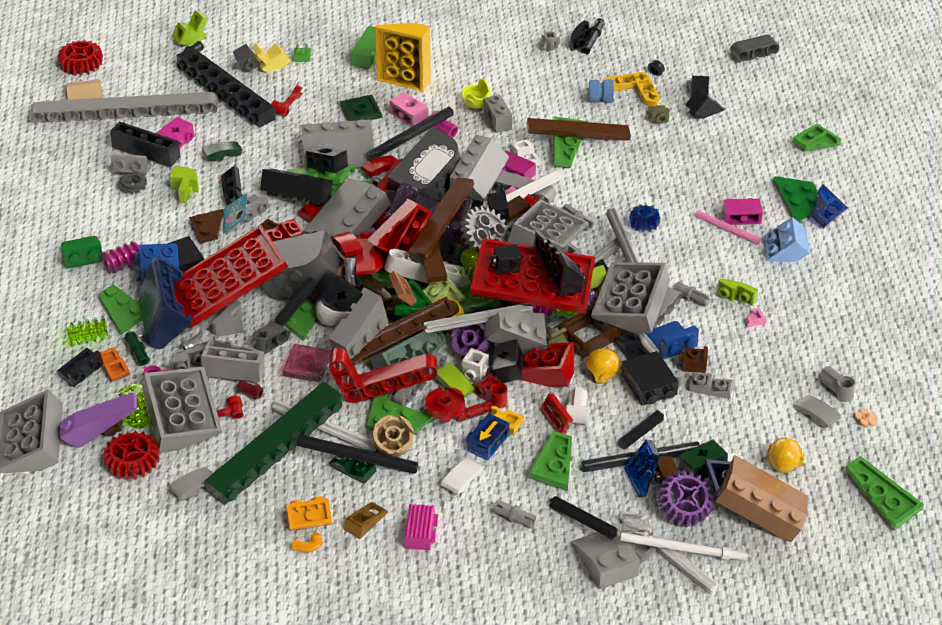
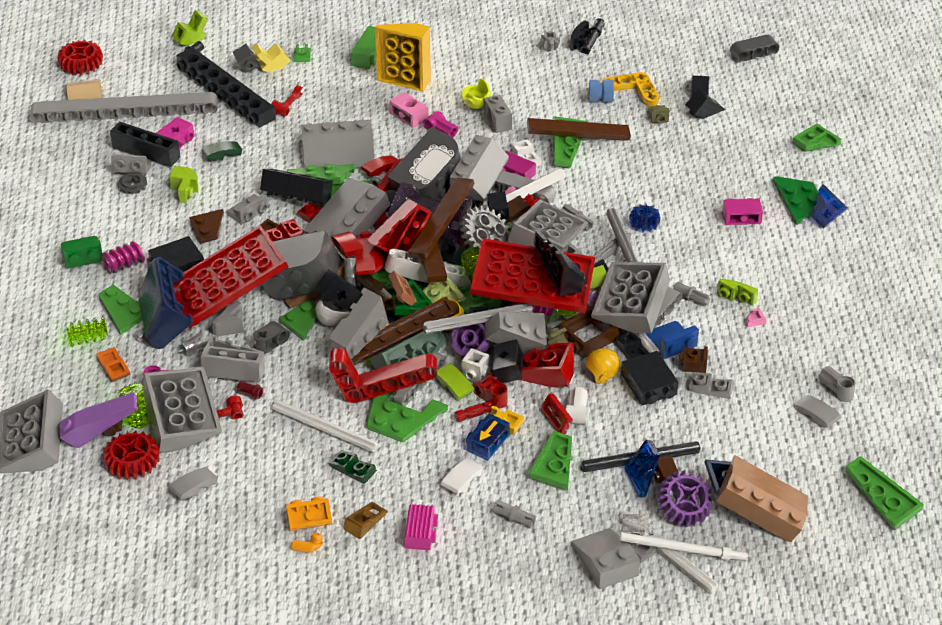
black bracket [57,348,104,387] -> none
dark green pin [124,331,150,366] -> none
blue bracket [135,243,179,286] -> none
light grey slope [169,344,206,370] -> none
dark green brick [204,381,342,505] -> none
black hinge [221,165,243,205] -> none
medium azure sticker [223,193,247,234] -> none
black axle [275,277,318,326] -> none
clear pink plate [282,344,331,383] -> none
black axle [297,434,418,474] -> none
black brick [306,145,348,173] -> none
dark green tile [340,95,382,121] -> none
black axle [367,106,454,160] -> none
tan cylinder [373,415,414,457] -> none
red plate [425,387,466,422] -> none
black brick [491,244,522,274] -> none
black axle [550,496,618,539] -> none
black axle [618,410,664,449] -> none
black tile [648,60,665,76] -> none
dark green brick [679,439,728,481] -> none
bright pink bar [695,210,762,245] -> none
light blue slope [763,217,810,262] -> none
yellow cap [767,437,805,473] -> none
light nougat plant [855,409,877,426] -> none

